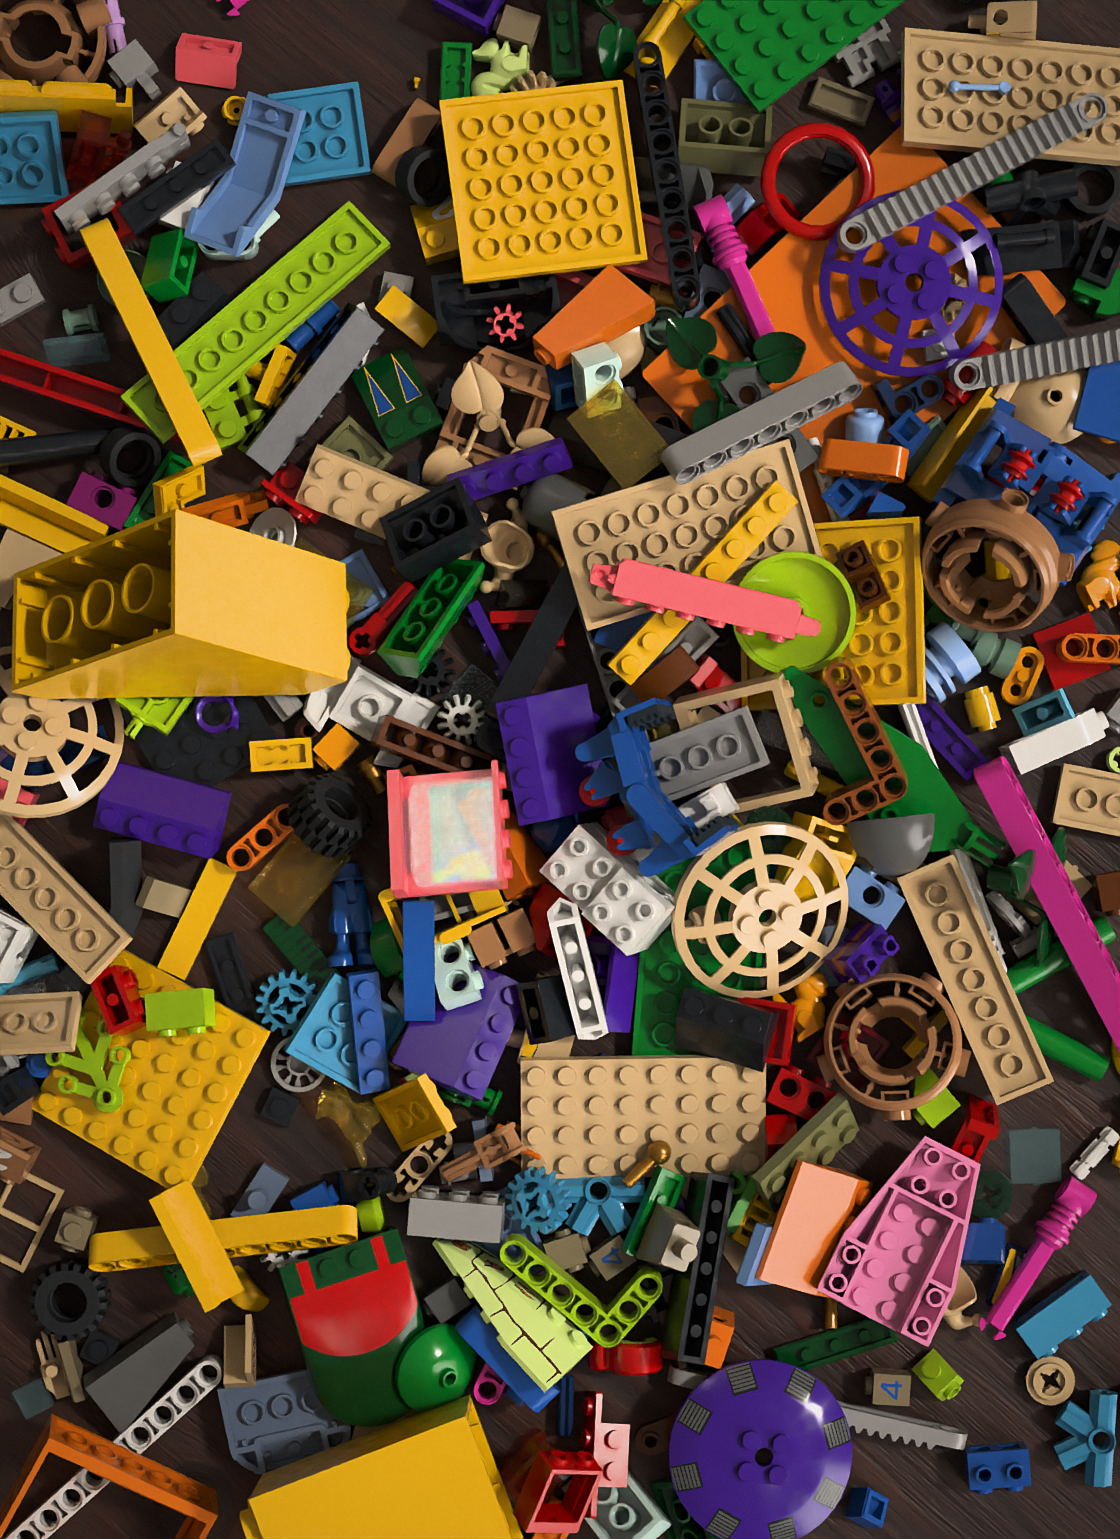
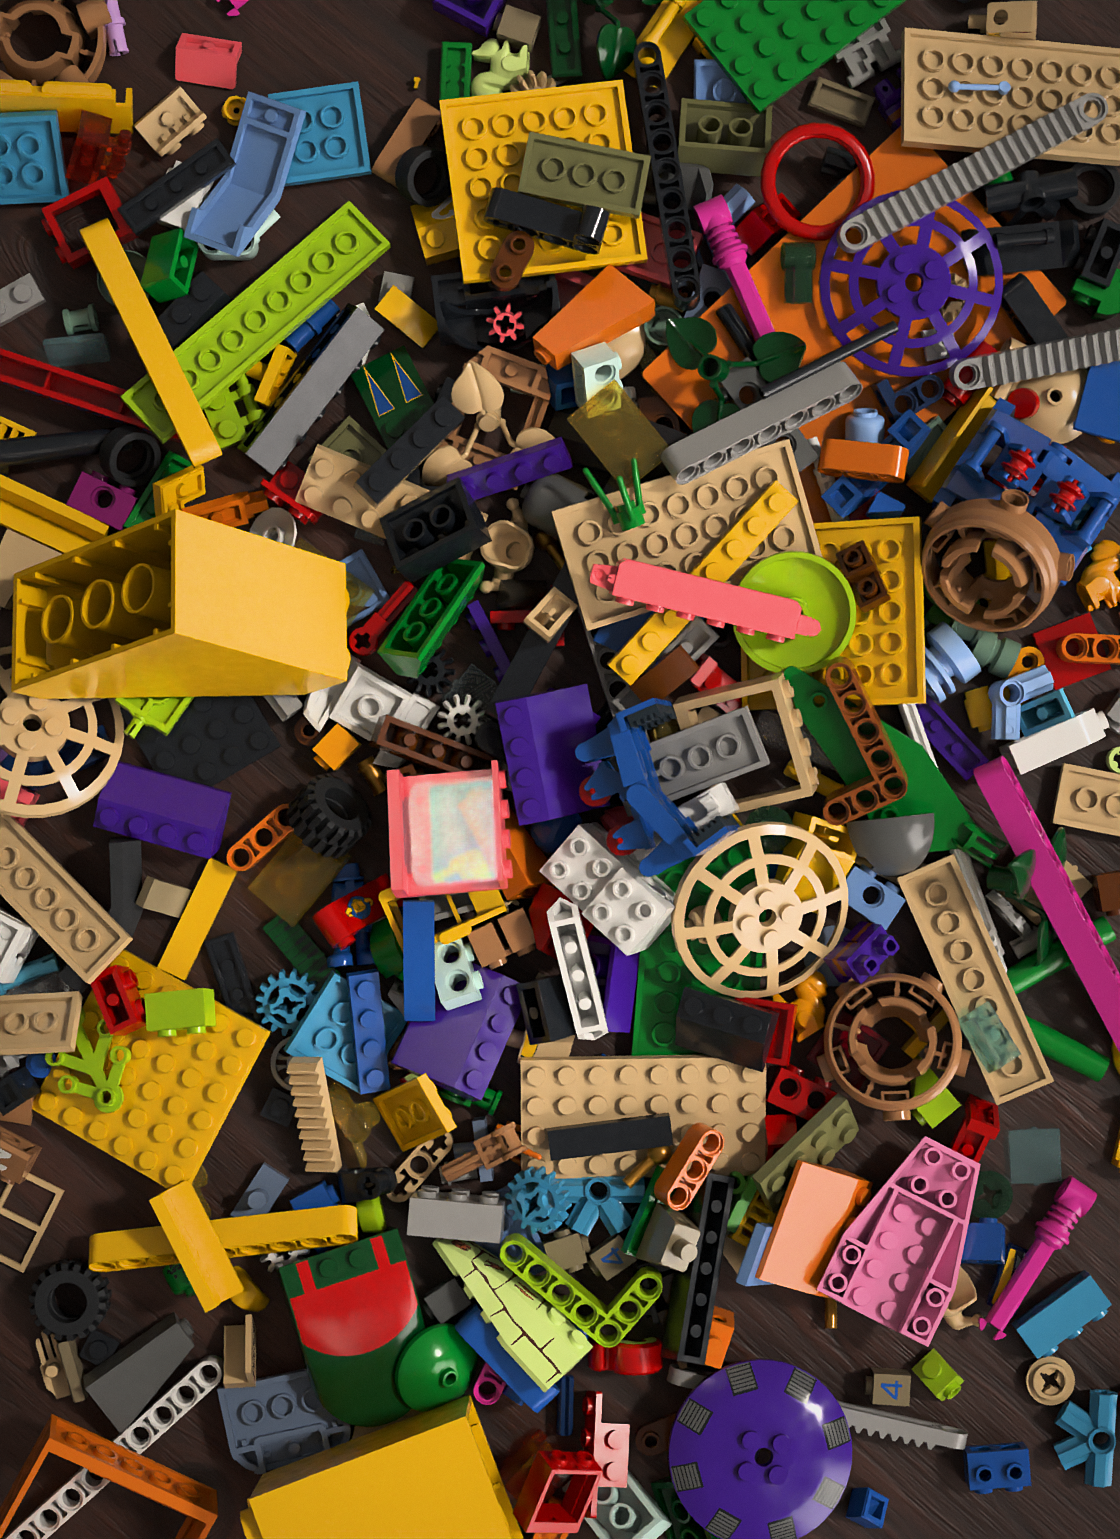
clear light blue tile [12,1377,55,1420] -> none
light grey hinge [54,123,191,234] -> none
dark tan brick [54,1205,100,1253] -> none
light grey brick [107,39,162,101] -> none
dark purple piece [195,696,239,733] -> none
yellow tile [249,737,314,772] -> none
dark green tile [772,1317,898,1371] -> none
white axle [1069,1126,1120,1180] -> none
none -> tan gear [286,1056,342,1172]
none -> red door [312,874,404,950]
none -> black brick [354,395,465,509]
none -> black beam [483,187,610,255]
none -> reddish brown plate [489,231,534,292]
none -> olive plate [518,132,651,219]
none -> tan slope [523,586,578,643]
none -> black tile [547,1113,673,1161]
none -> green plant [583,458,646,531]
none -> orange beam [654,1123,724,1211]
none -> black piece [759,321,899,399]
none -> clear green piece [780,242,816,304]
none -> clear light blue slope [958,1001,1021,1073]
none -> light blue piece [988,665,1054,740]
none -> red tile [1007,388,1040,419]

